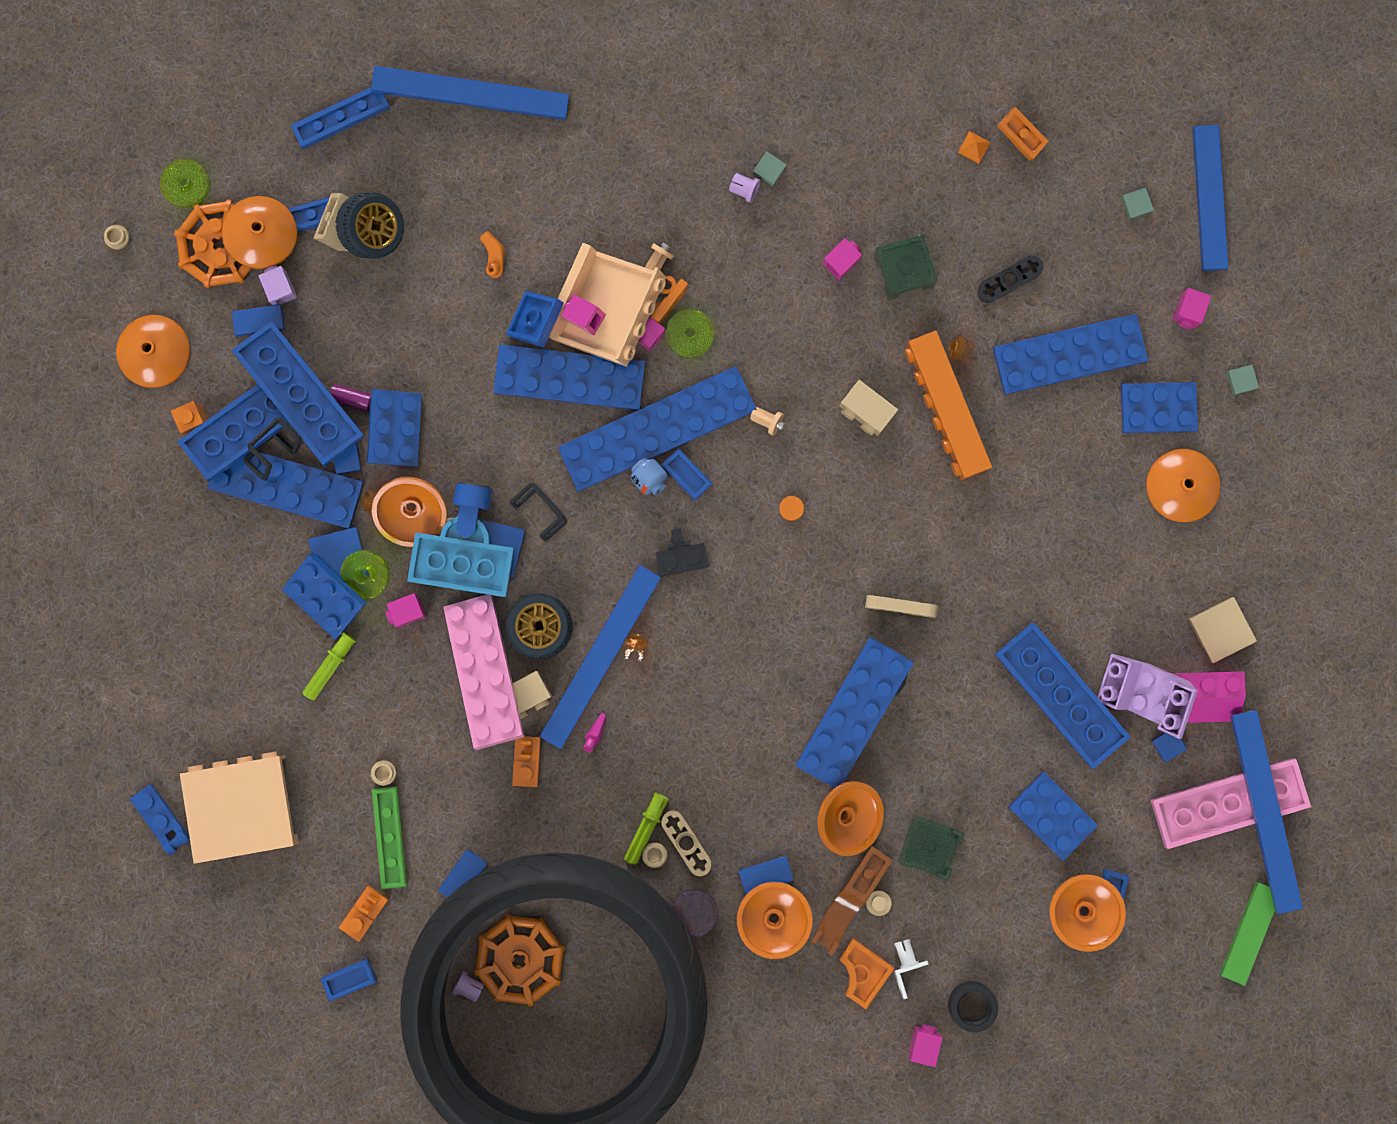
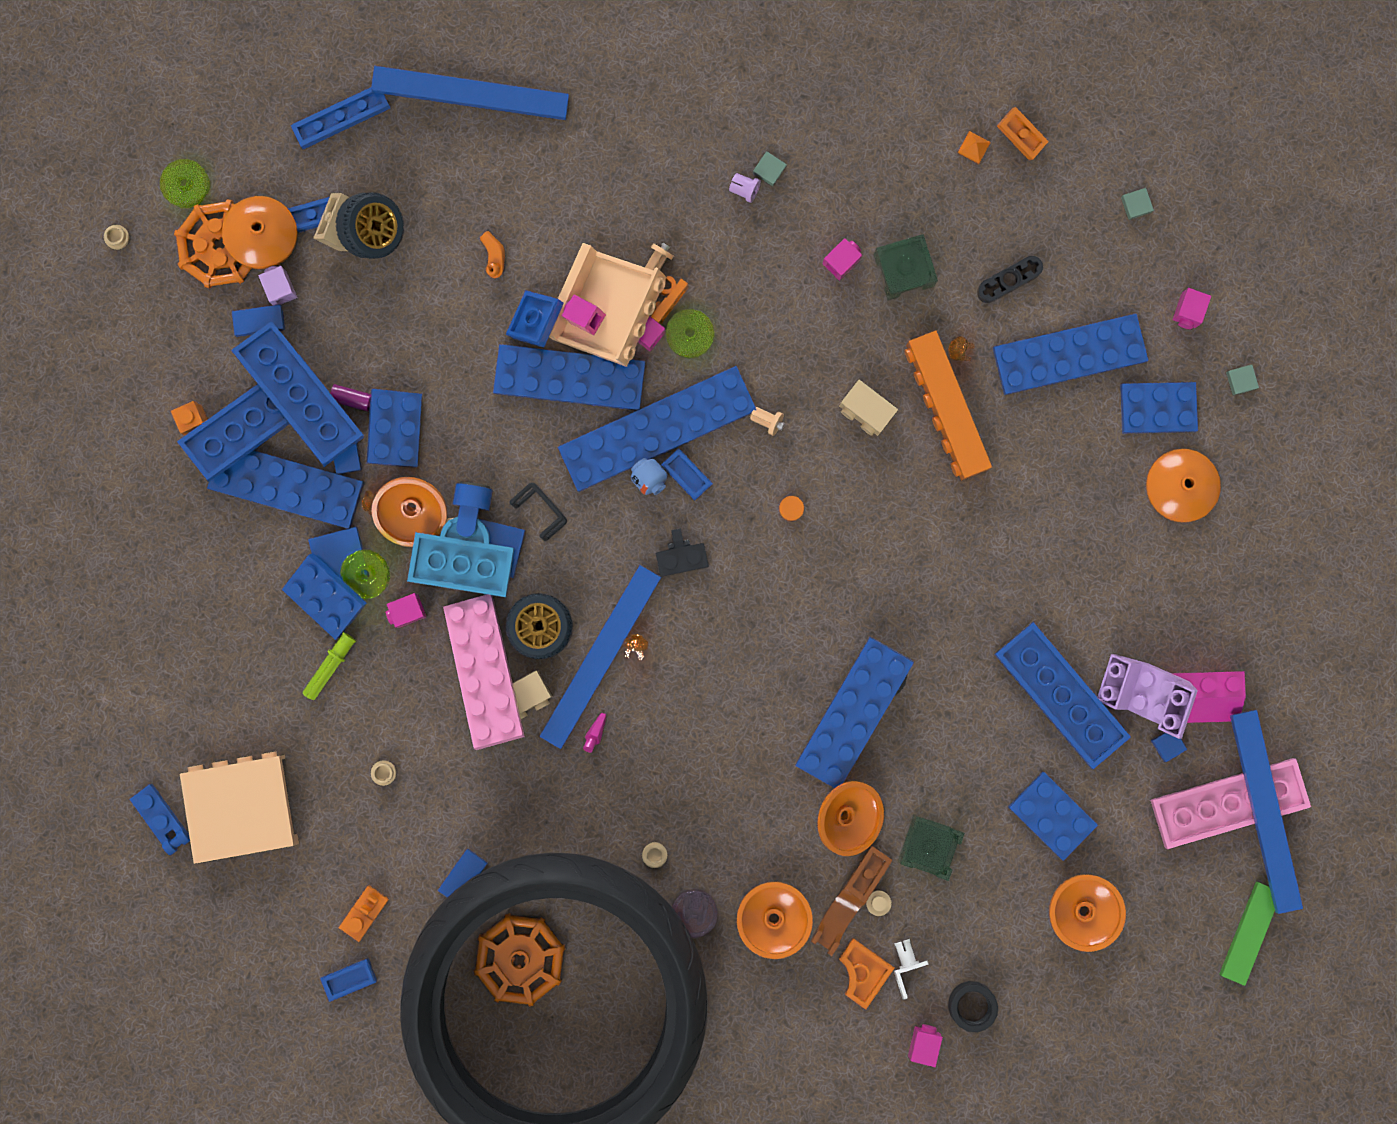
orange dish [116,315,190,388] -> none
black piece [243,418,301,481] -> none
bright green tile [372,786,408,889] -> none
lavender bush [451,971,484,1002] -> none
orange plate [512,736,541,787] -> none
lime axle [624,792,669,865] -> none
tan beam [662,810,711,876] -> none
blue tile [738,855,794,894] -> none
tan beam [865,595,938,618] -> none
blue tile [1102,869,1130,900] -> none
tan tile [1188,597,1257,663] -> none
blue tile [1192,125,1228,271] -> none

